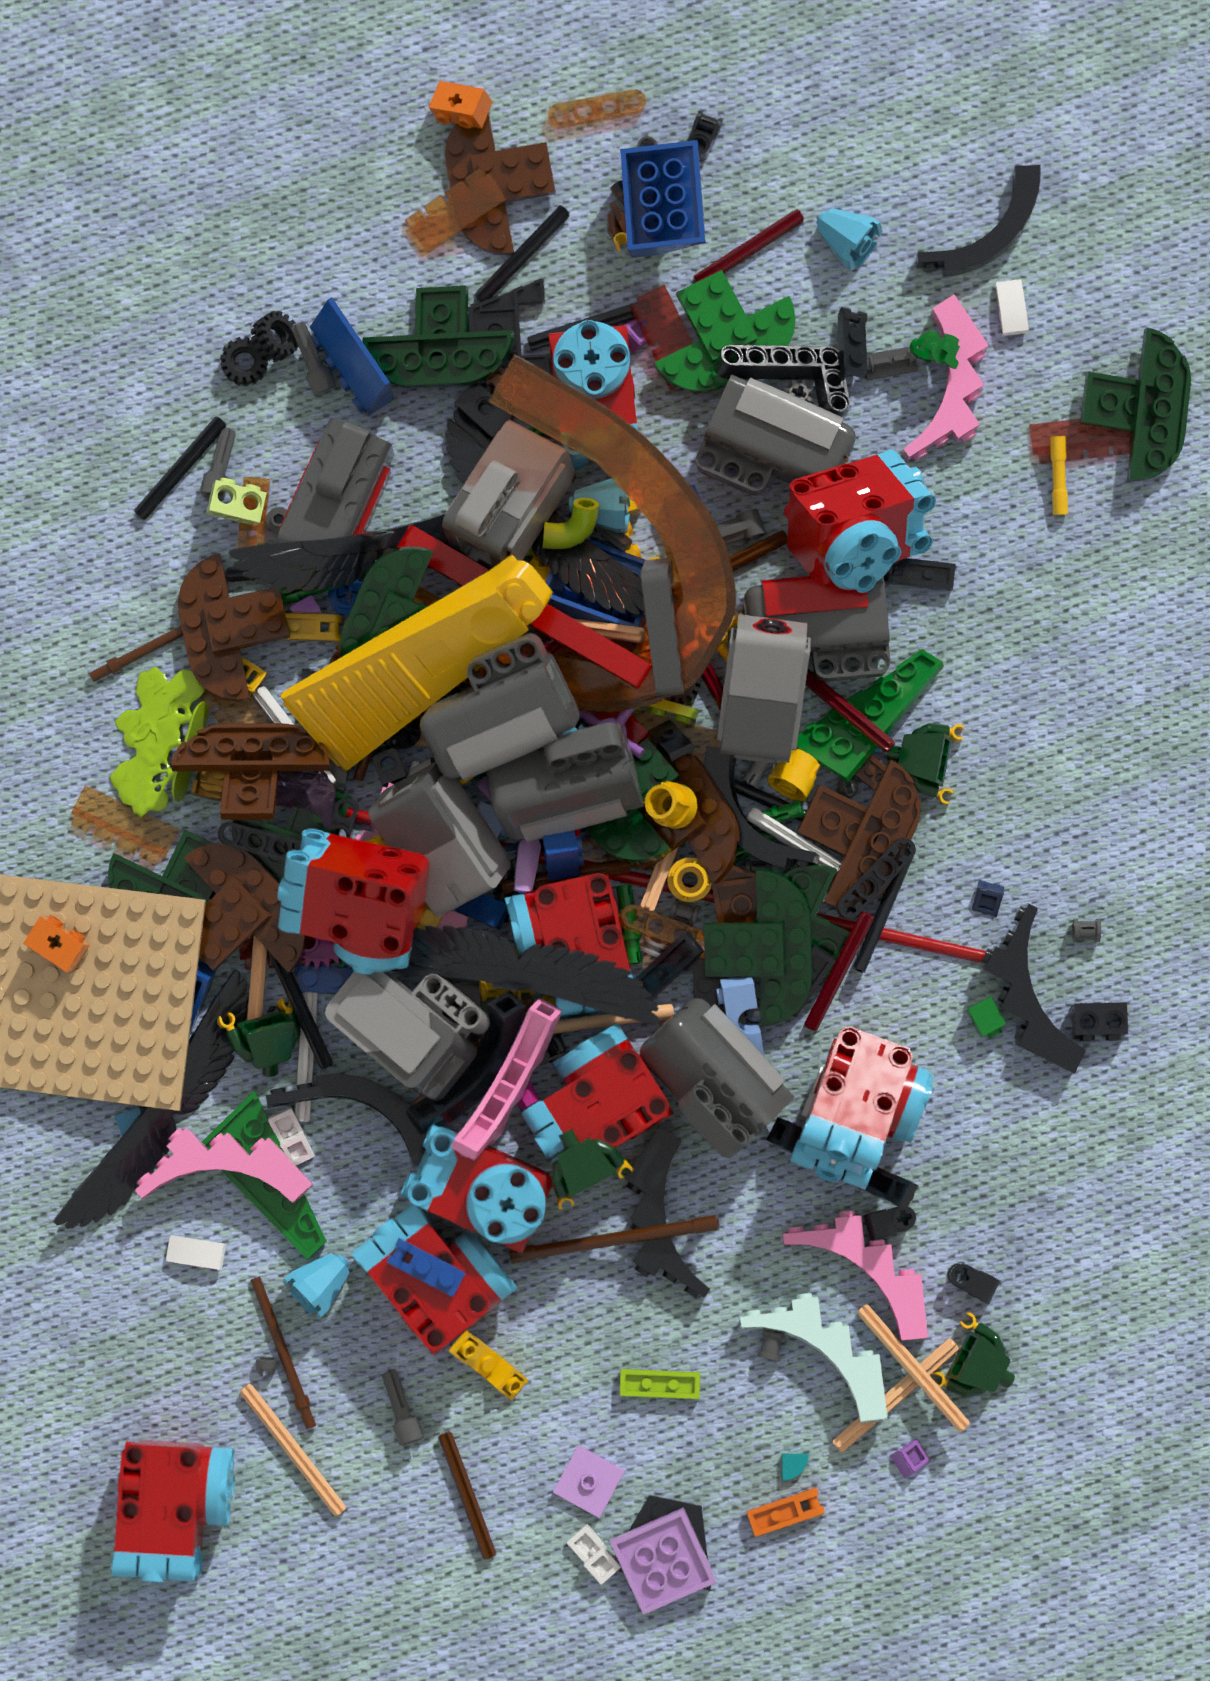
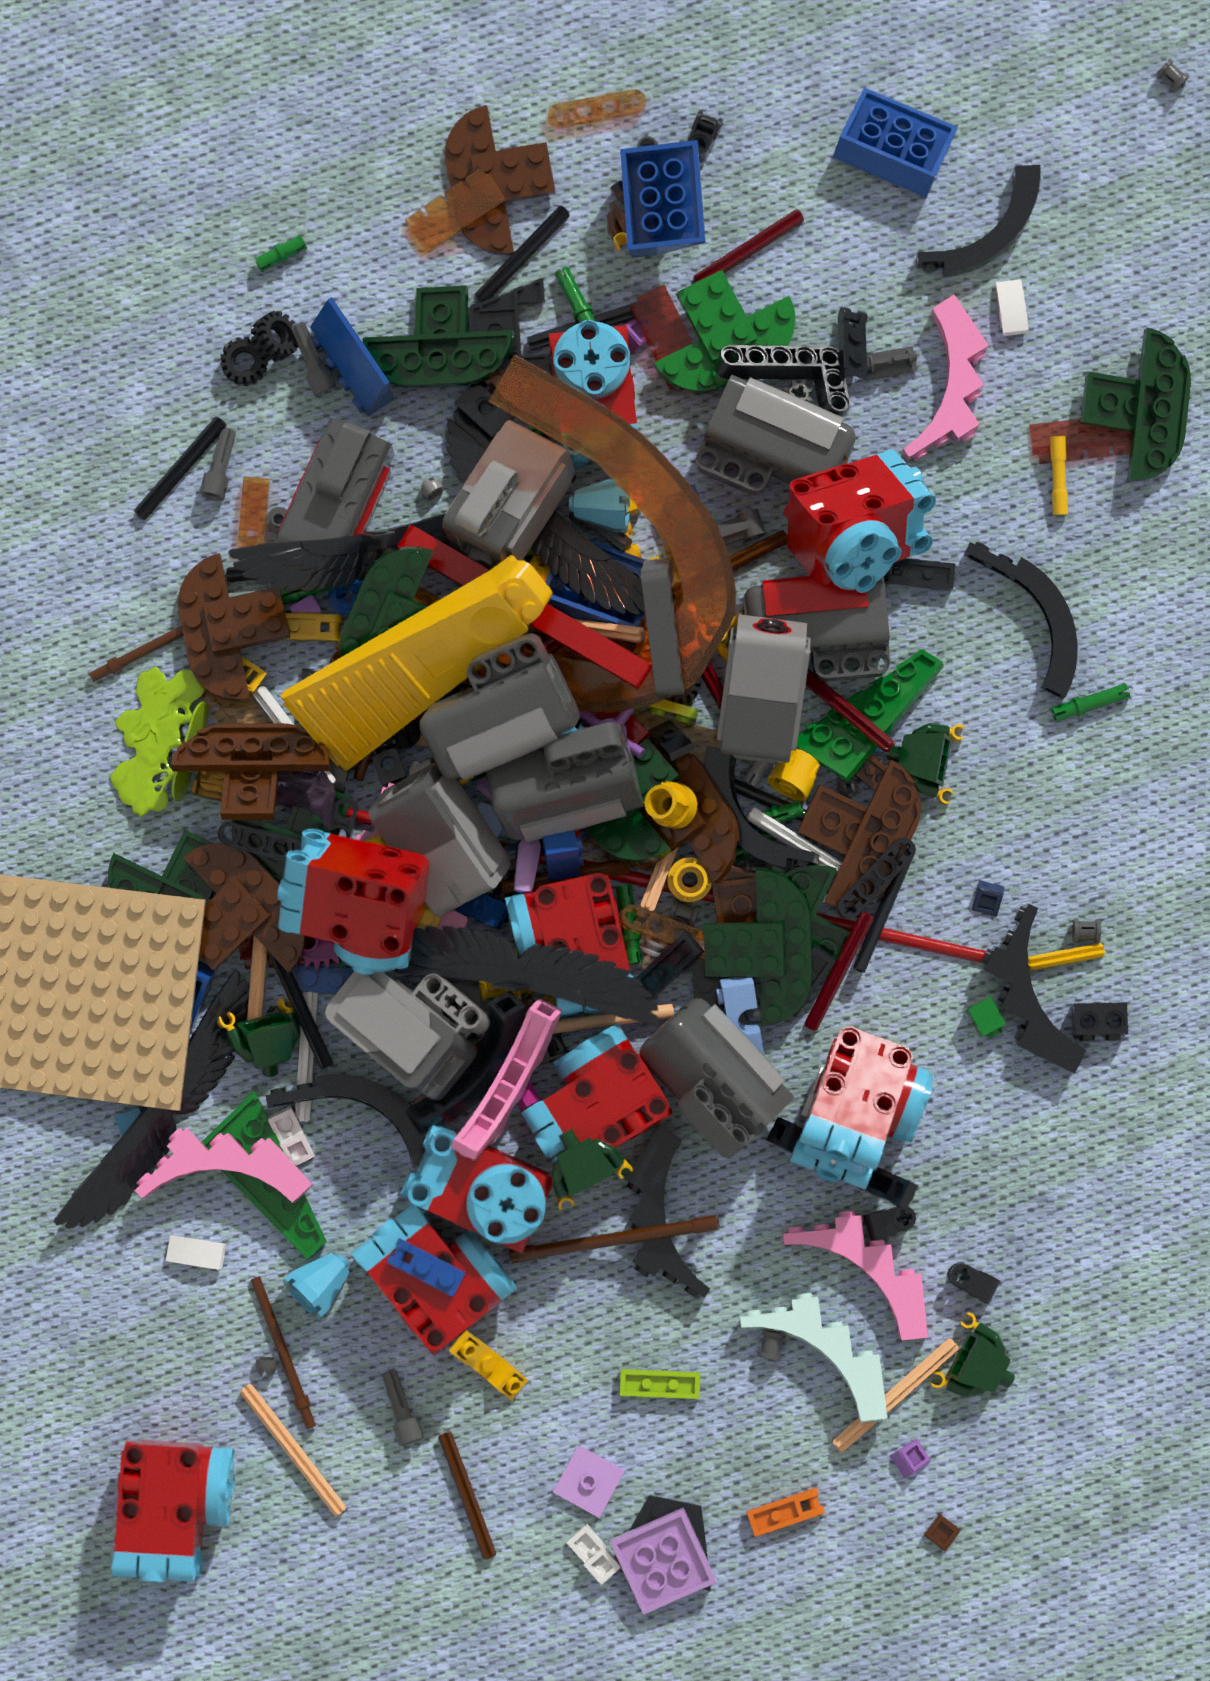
orange brick [23,915,90,972] -> none
clear orange windscreen [71,785,179,865] -> none
yellowish green brick [206,478,267,526] -> none
orange brick [428,81,493,129] -> none
lime cylinder [542,498,599,549] -> none
teal tile [782,1453,809,1481] -> none
medium azure cone [816,208,883,271] -> none
light nougat axle [857,1304,970,1432] -> none
green piece [910,330,960,369] -> none
none -> green pin [254,234,307,273]
none -> light grey hinge [421,478,444,500]
none -> green pin [555,267,596,323]
none -> blue slope [832,87,958,198]
none -> reddish brown tile [923,1513,961,1551]
none -> black arch [964,542,1078,700]
none -> yellow axle [1028,943,1105,971]
none -> green pin [1051,683,1130,723]
none -> dark grey bush [1155,59,1190,93]

